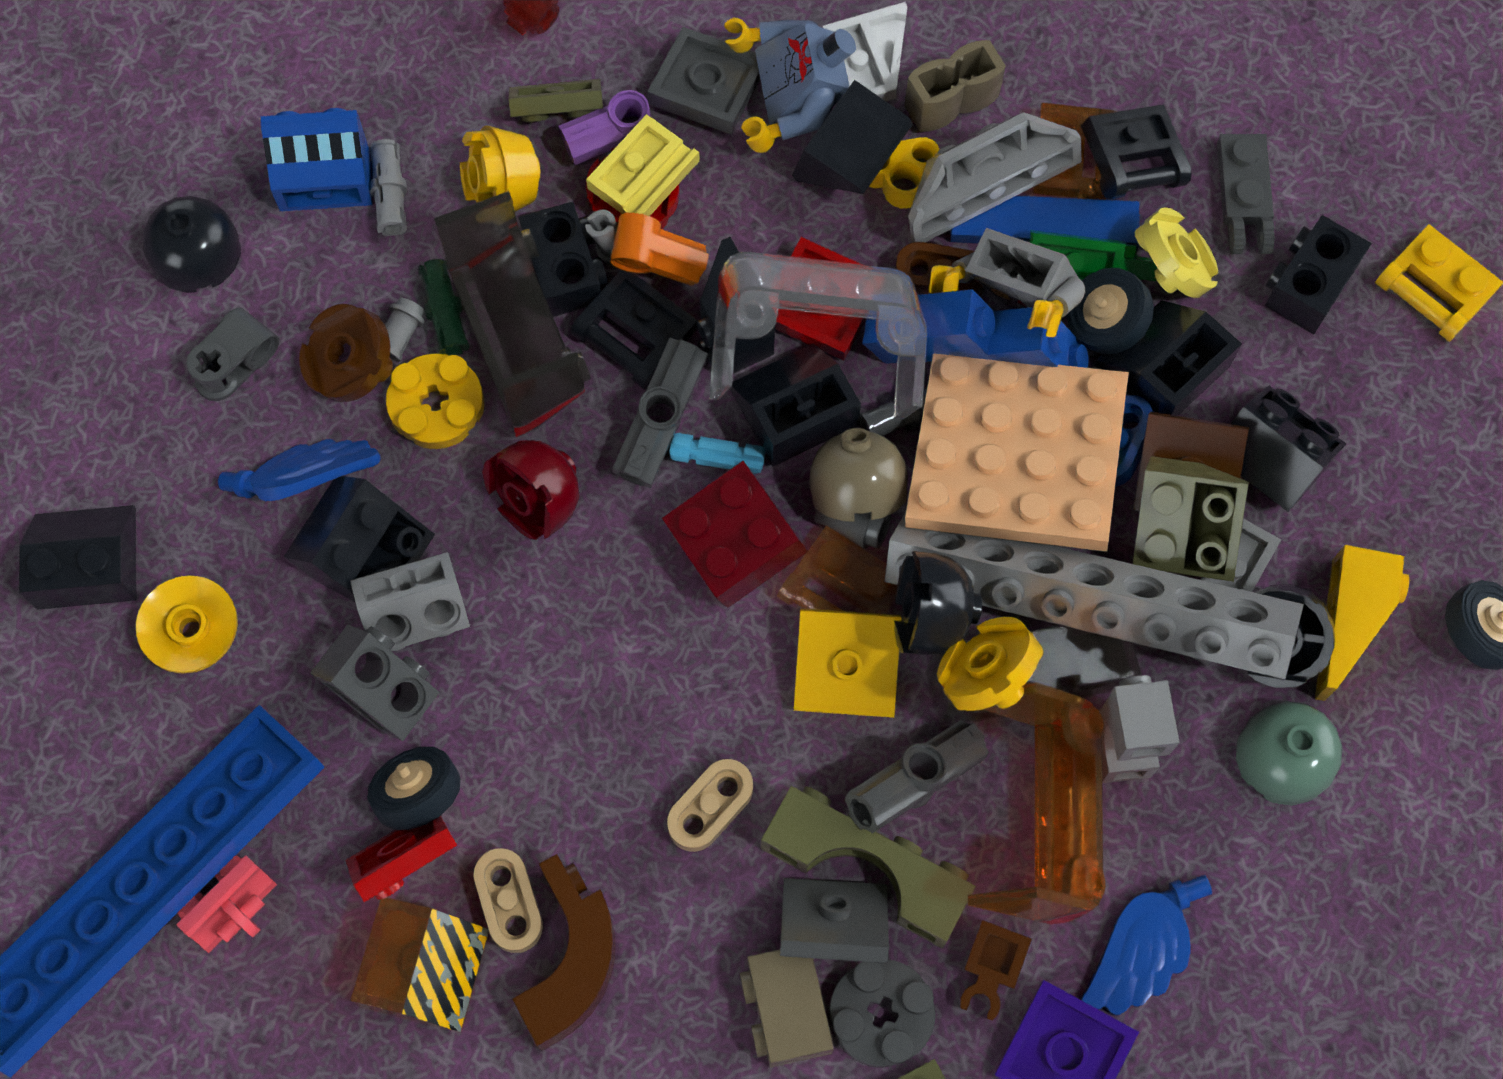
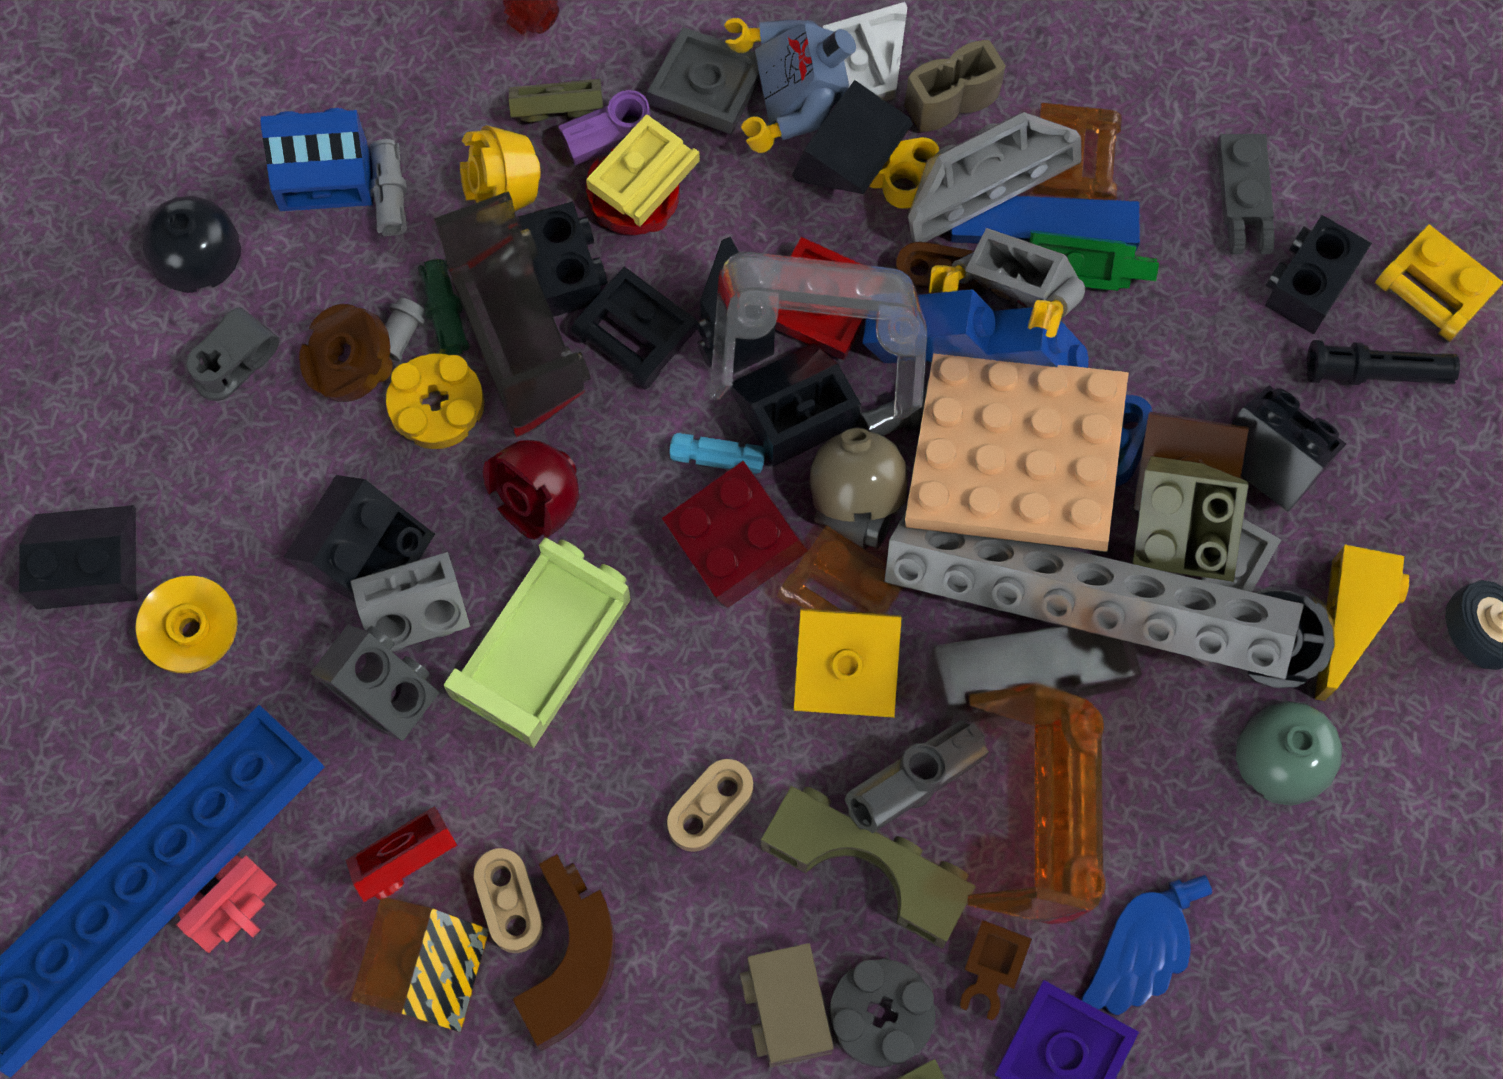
blue animal [218,439,381,501] -> none
black wheel [367,747,460,830] -> none
light grey pin [585,210,618,264] -> none
orange piece [610,213,709,286] -> none
dark grey piece [612,338,708,488] -> none
dark grey plate [780,878,889,963] -> none
black cylinder [894,551,982,655] -> none
yellow plate [937,617,1044,711] -> none
black wheel [1066,268,1154,354] -> none
black plate [1080,104,1192,199] -> none
light grey arch [1091,675,1180,784] -> none
black slope [1095,300,1242,416] -> none
light yellow plate [1135,207,1218,298] -> none
none -> yellowish green panel [444,537,631,748]
none -> black pin [1307,340,1460,385]

